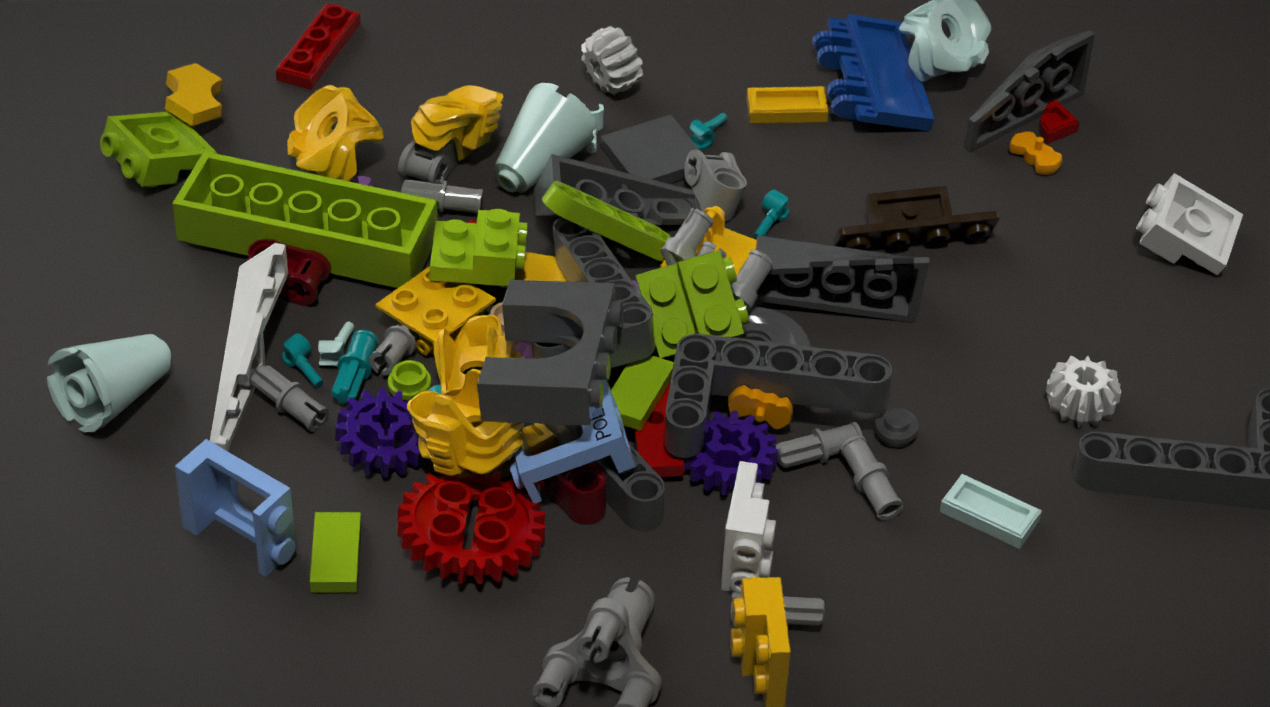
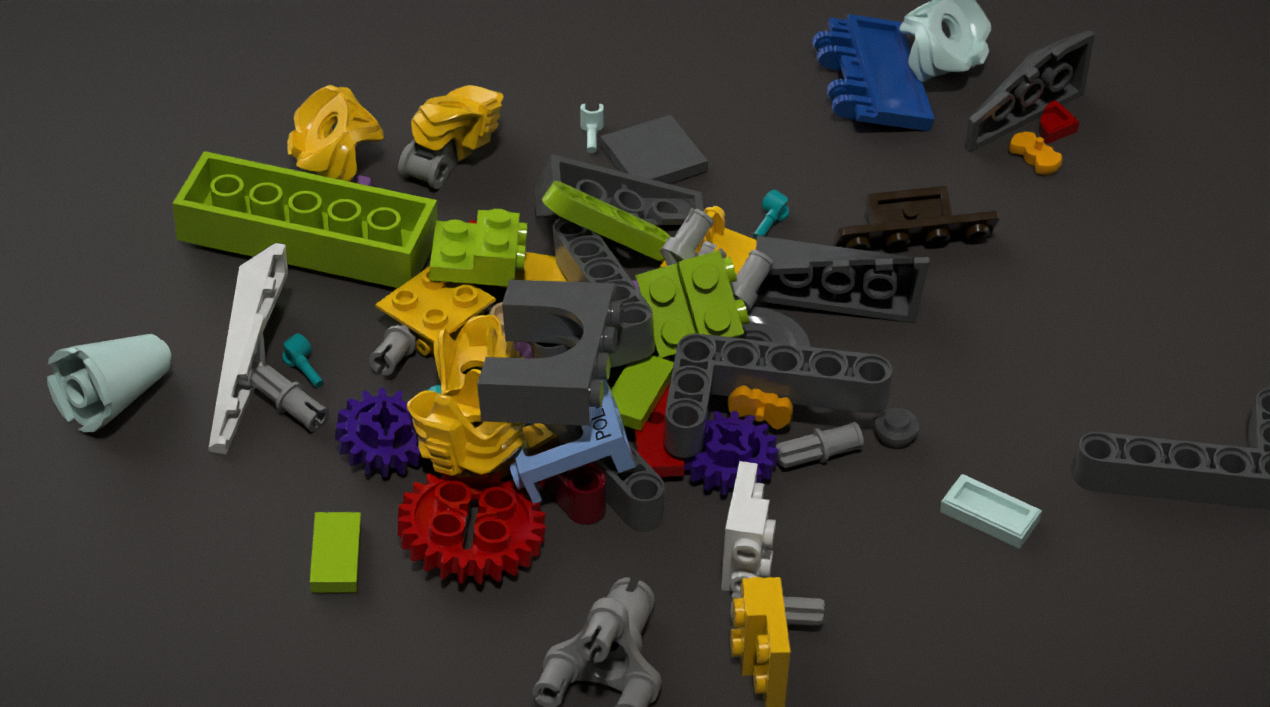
lime plate [100,111,217,188] -> none
yellow tile [164,63,223,126] -> none
light blue window [175,439,296,577] -> none
dark red piece [248,239,332,306] -> none
red tile [276,4,361,90] -> none
light aqua hand [318,322,354,366] -> none
teal axle [331,329,379,405] -> none
lime plate [388,360,431,400] -> none
light grey axle [401,180,483,214] -> none
light aqua cone [494,82,597,192] -> none
white gear [581,26,643,95] -> none
light grey piece [684,150,747,221] -> none
teal hand [689,113,728,151] -> none
yellow tile [747,86,828,123] -> none
light grey pin [840,435,904,520] -> none
white gear [1046,356,1121,427] -> none
white plate [1136,173,1243,275] -> none

